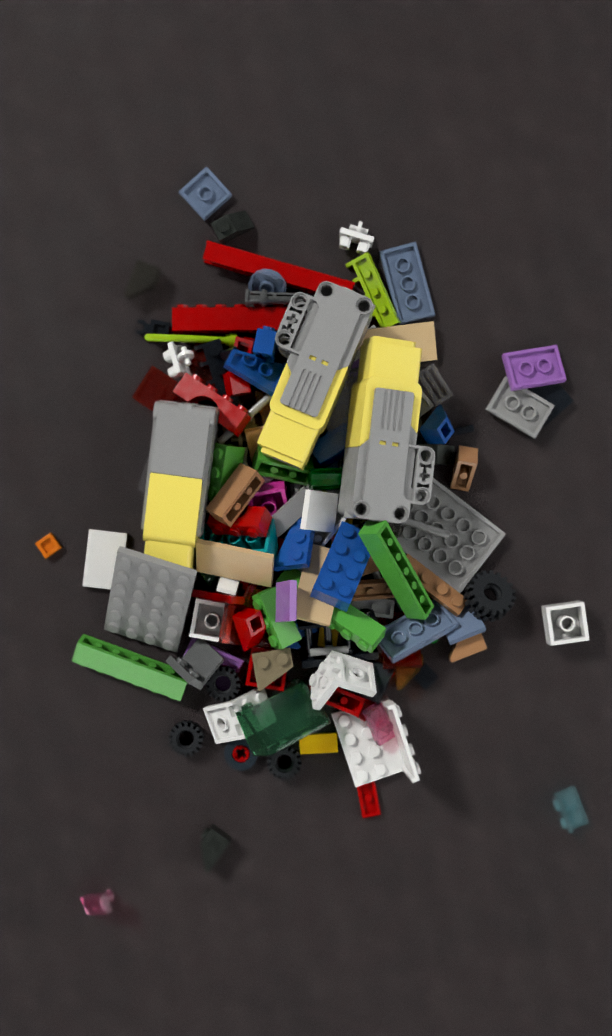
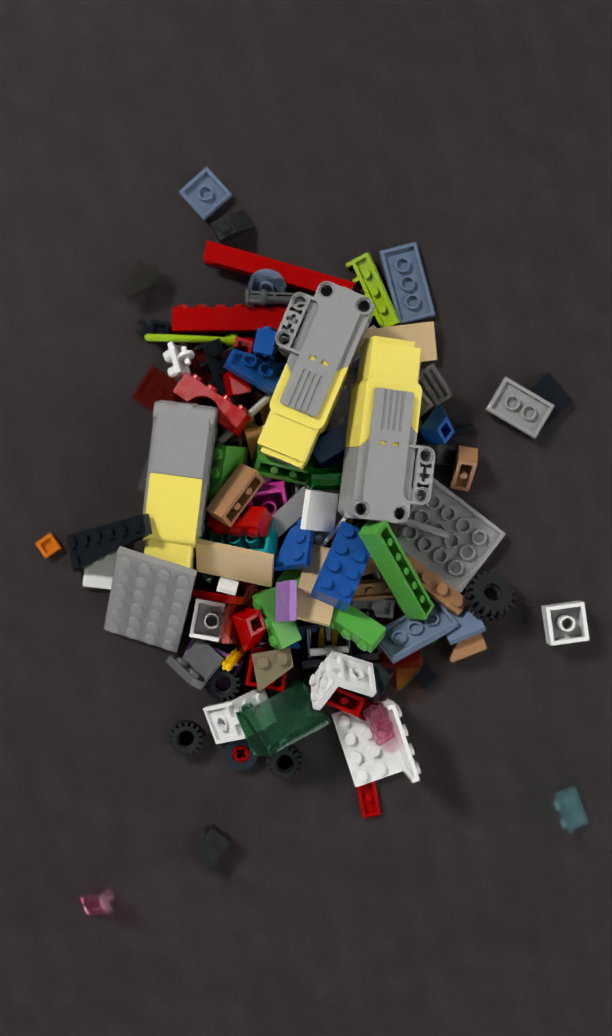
bright green brick [72,634,188,701] -> none
yellow tile [299,732,338,755] -> none
white hips [339,221,374,255] -> none
medium lavender tile [502,345,567,391] -> none
none -> black wing [67,514,152,572]
none -> yellow axle [222,644,246,671]

